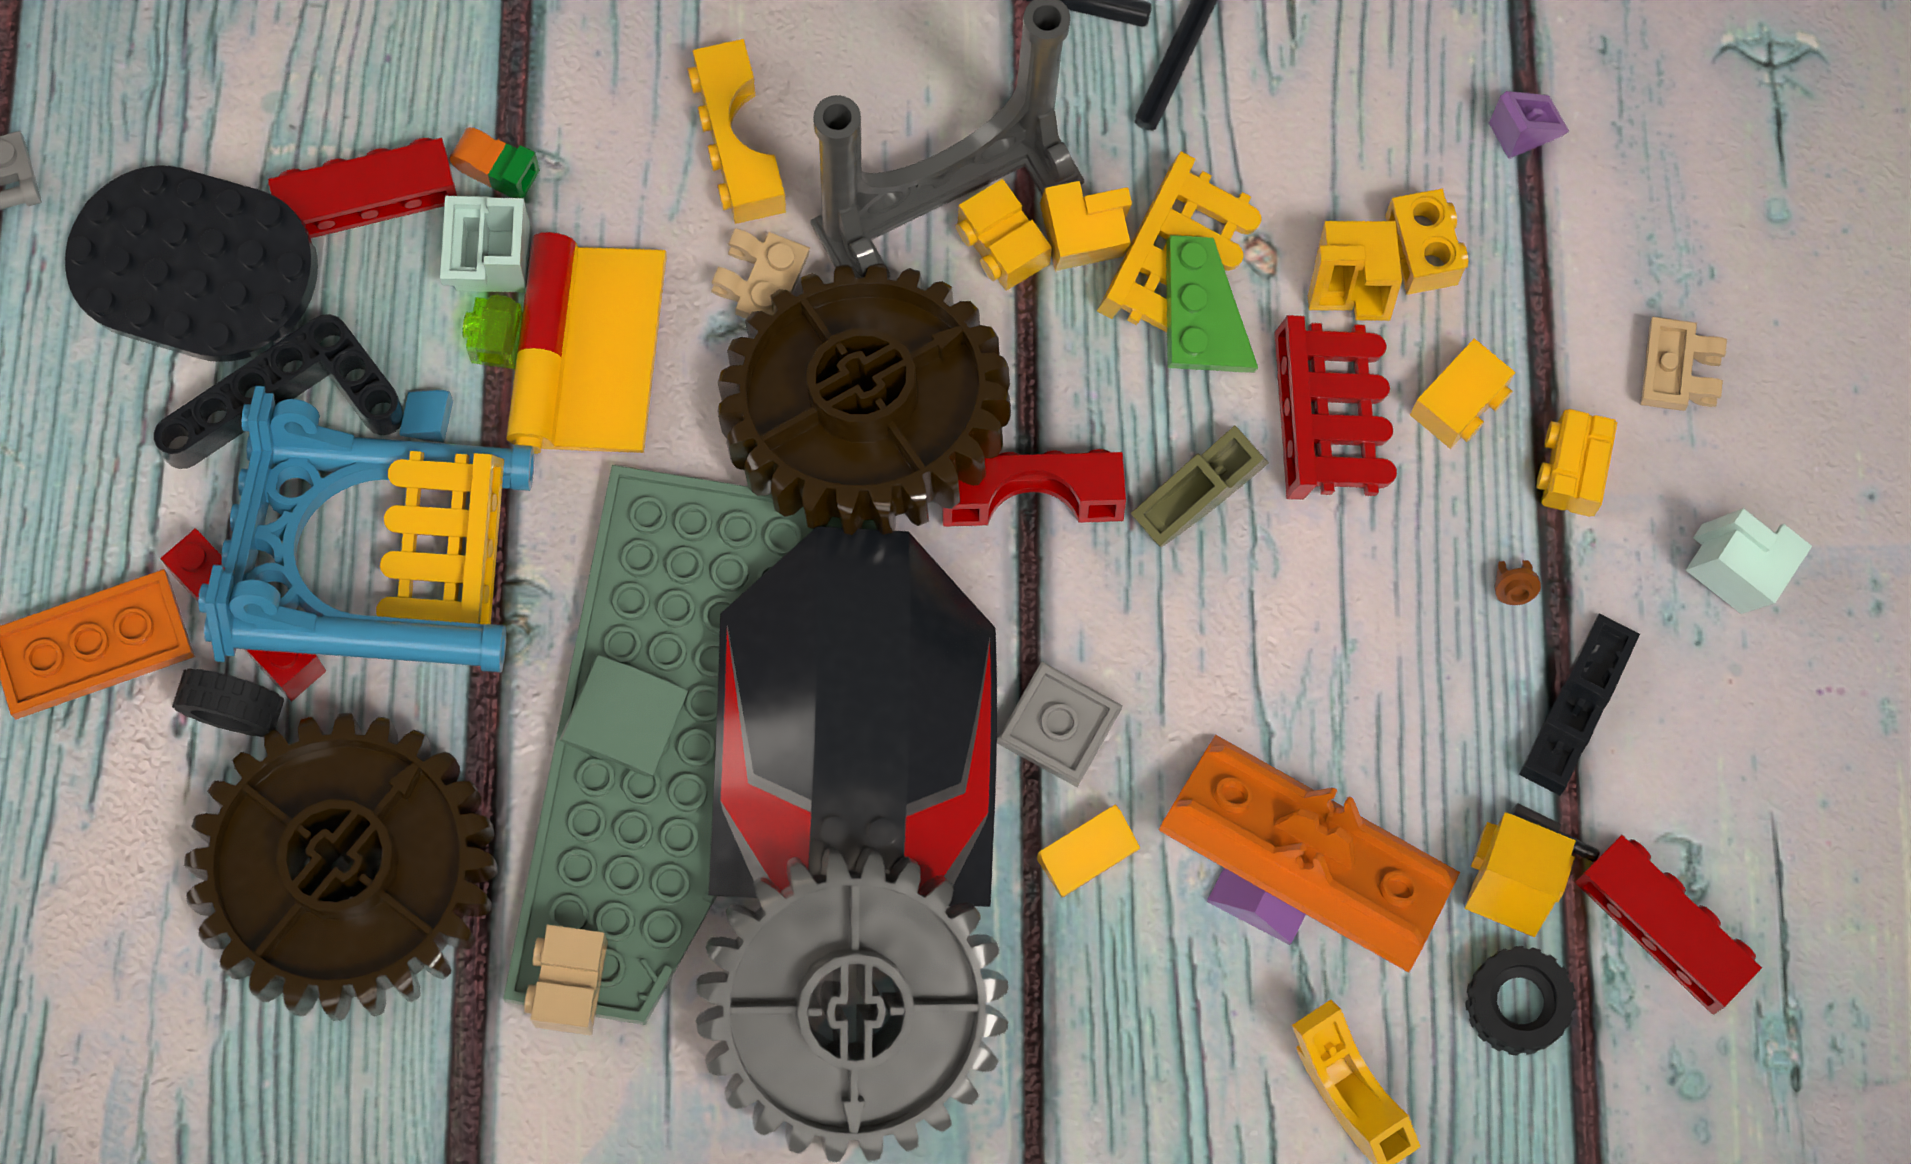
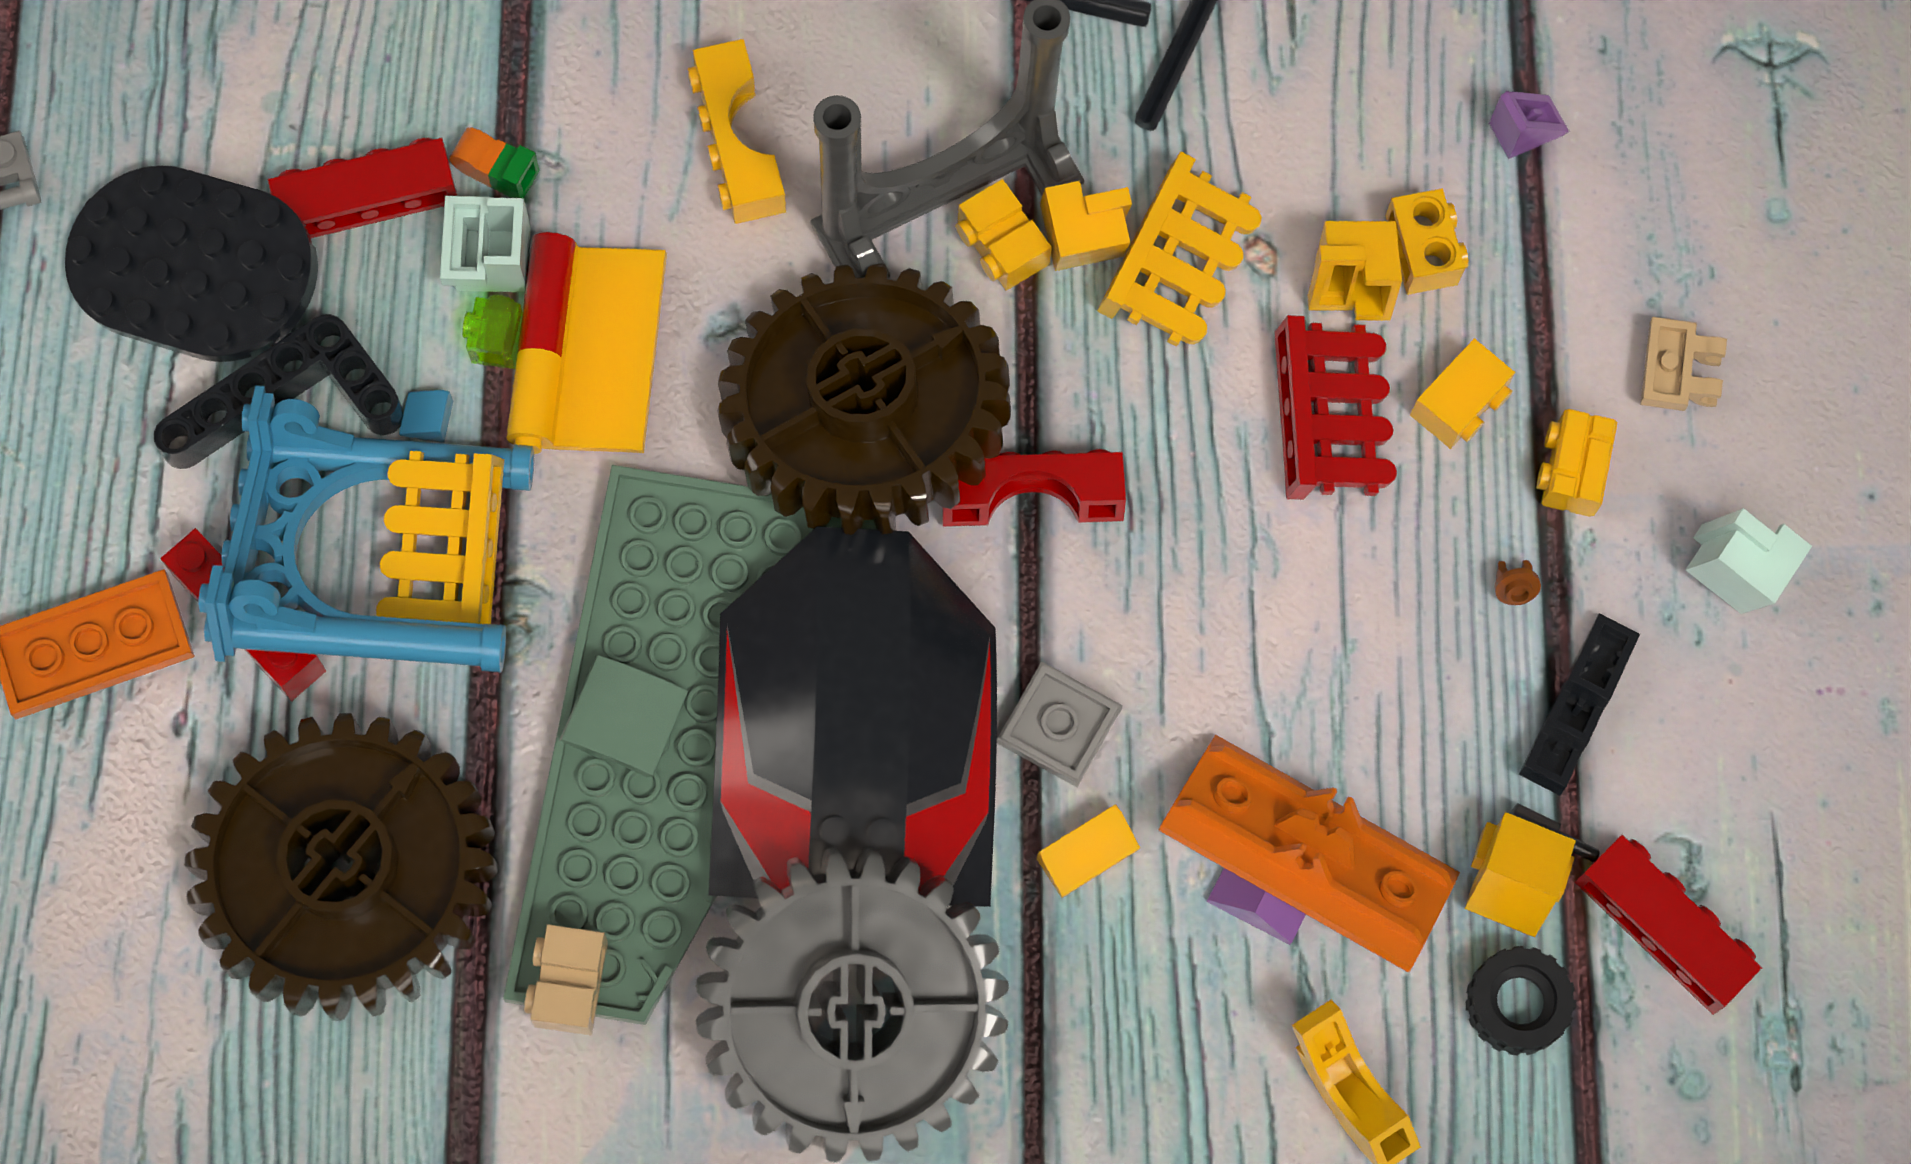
black tyre [172,668,284,737] -> none
tan plate [712,228,810,319] -> none
olive slope [1131,425,1269,547] -> none
bright green wing [1166,235,1258,373] -> none

